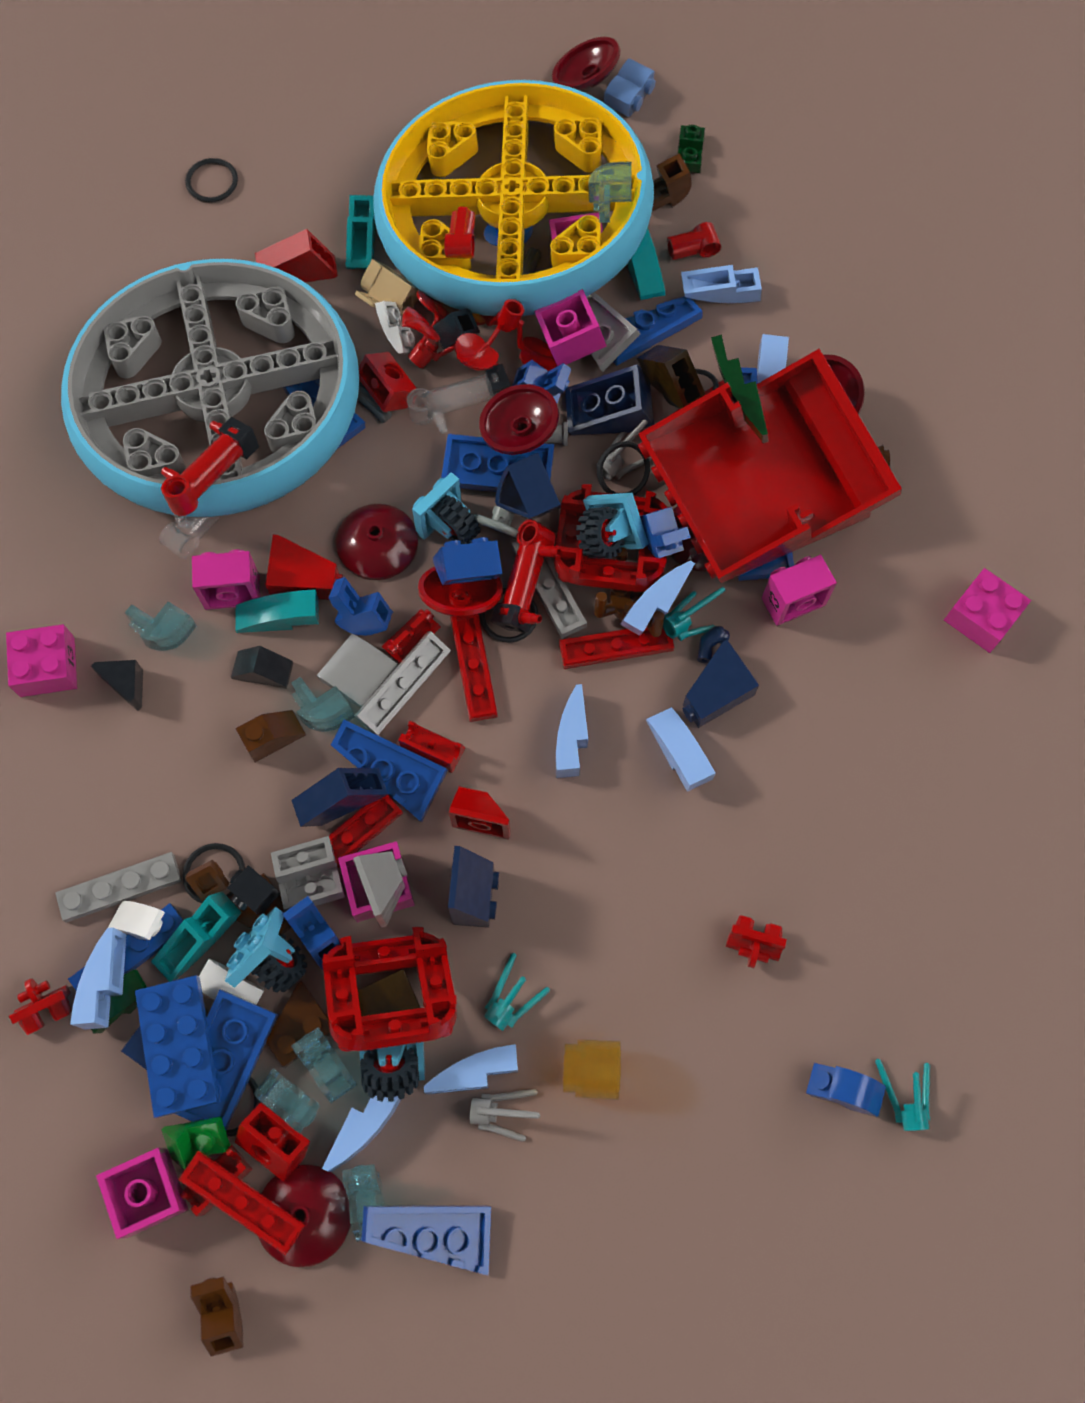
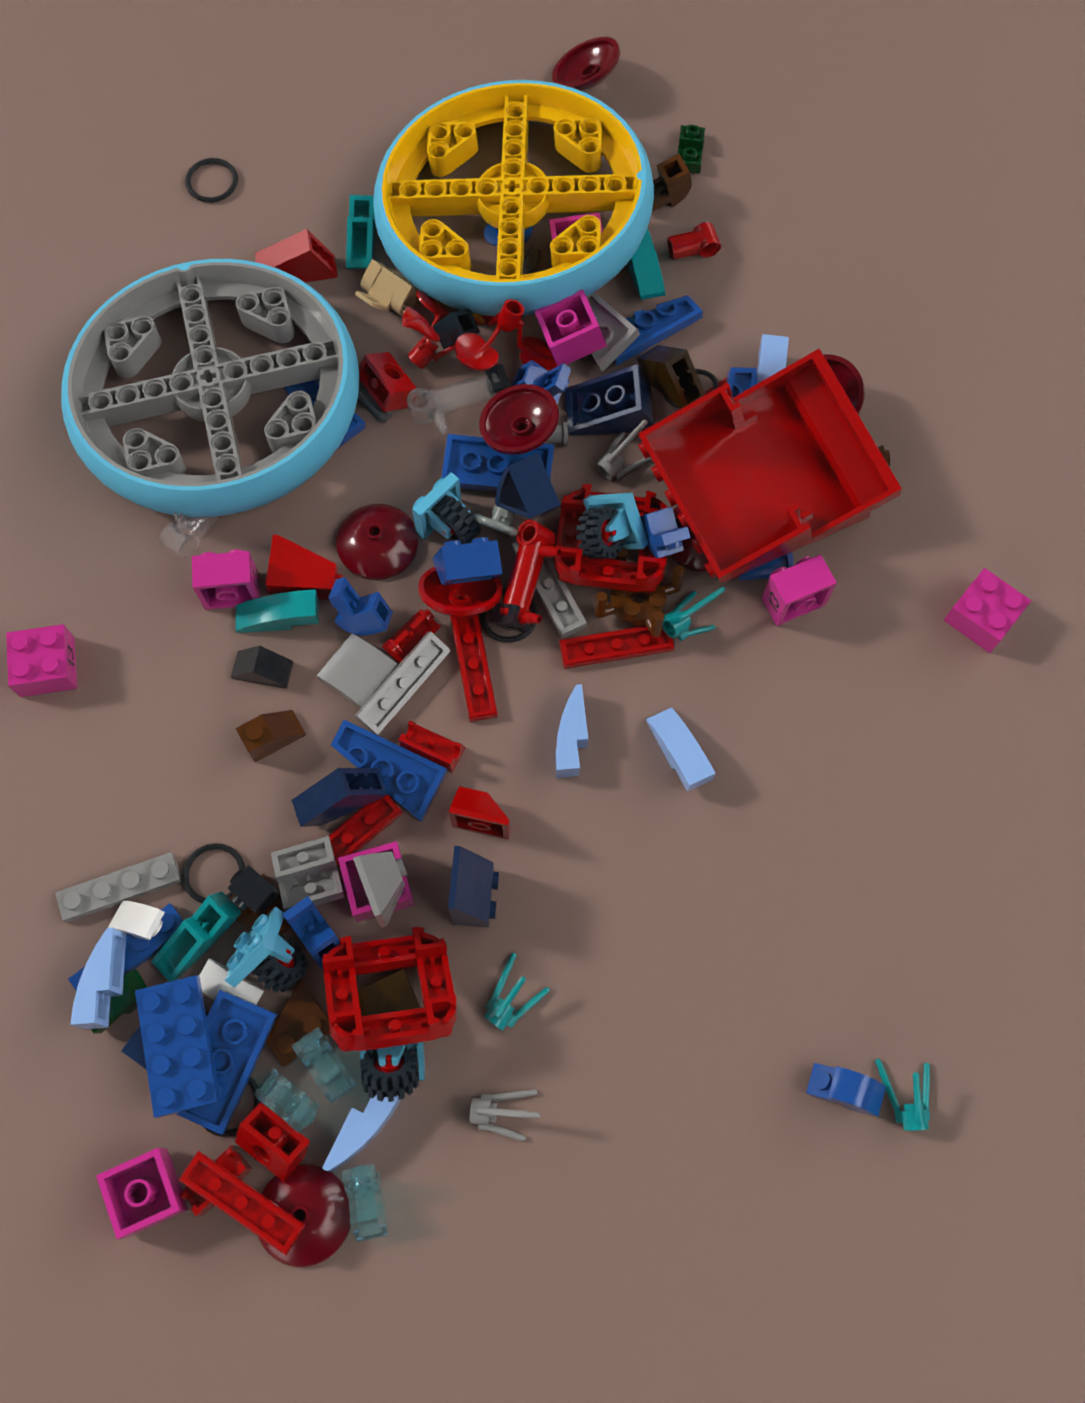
red hips [9,978,72,1035] -> none
black slope [91,660,143,711] -> none
clear light blue brick [125,601,197,651] -> none
red piece [161,417,260,516] -> none
green slope [161,1117,230,1170] -> none
reddish brown tile [185,859,229,901] -> none
reddish brown brick [191,1276,243,1357] -> none
clear light blue brick [291,677,355,732] -> none
wing [361,1205,491,1276] -> none
white slope [375,301,415,354] -> none
light blue slope [424,1044,518,1095] -> none
red piece [444,207,476,259] -> none
clear yellow piece [563,1039,621,1100] -> none
clear light blue brick [588,162,632,223] -> none
black tyre [597,441,650,496] -> none
medium blue brick [604,58,656,117] -> none
light blue slope [620,561,695,636] -> none
light blue slope [681,265,762,303] -> none
dark blue slope [682,640,759,728] -> none
dark blue arm [697,626,730,663] -> none
dark green slope [711,334,769,443] -> none
red hips [726,915,787,968] -> none

